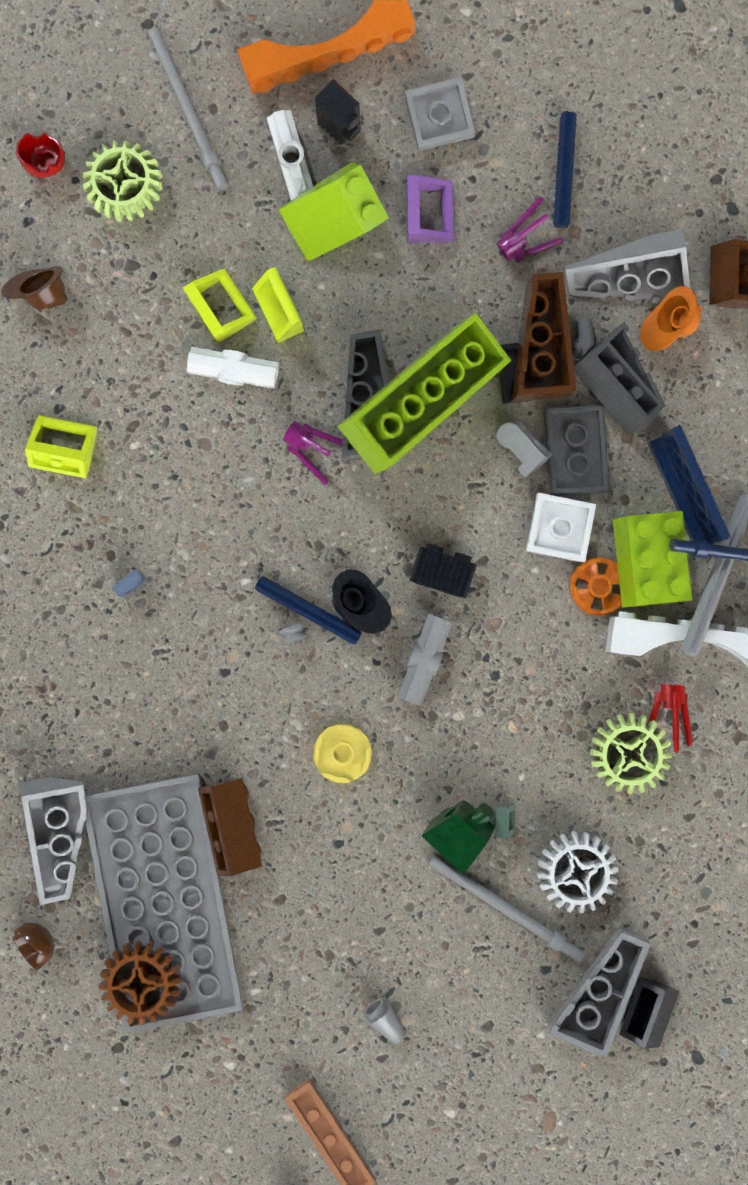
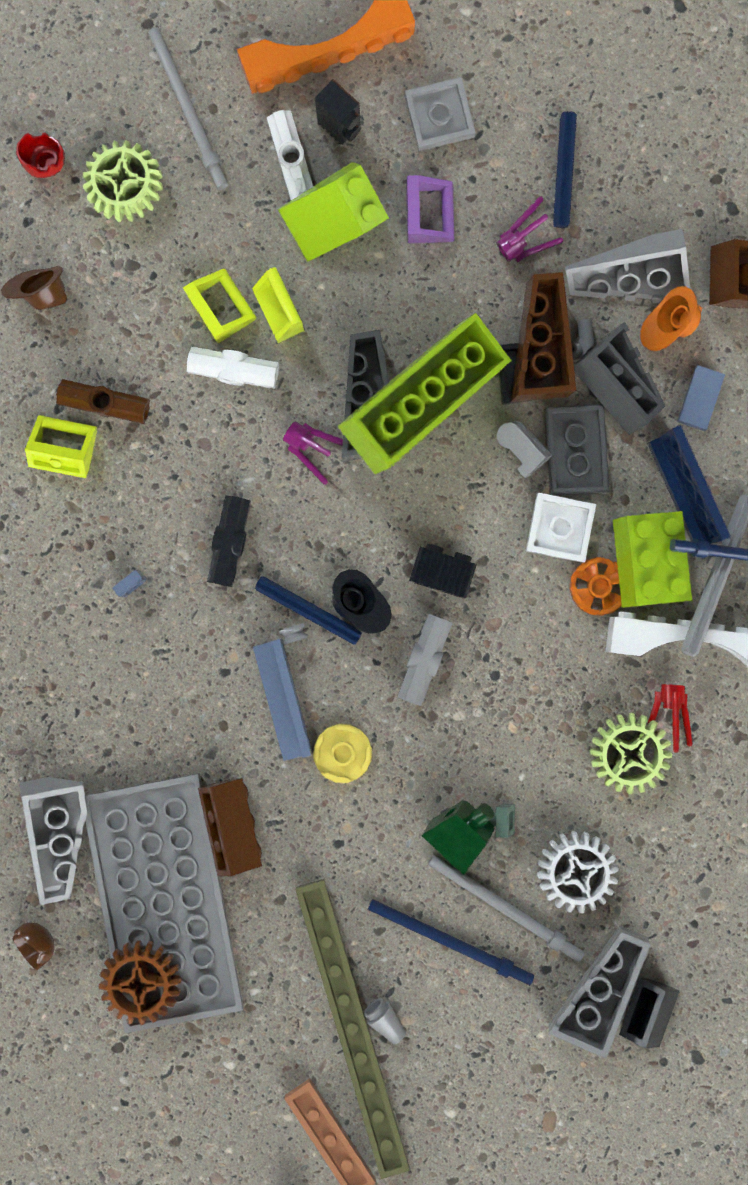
none -> reddish brown piece [56,379,150,425]
none -> black piece [207,495,251,587]
none -> sand blue fence [253,639,313,761]
none -> olive plate [295,879,410,1179]
none -> dark blue bar [367,899,534,986]
none -> sand blue tile [677,365,725,431]

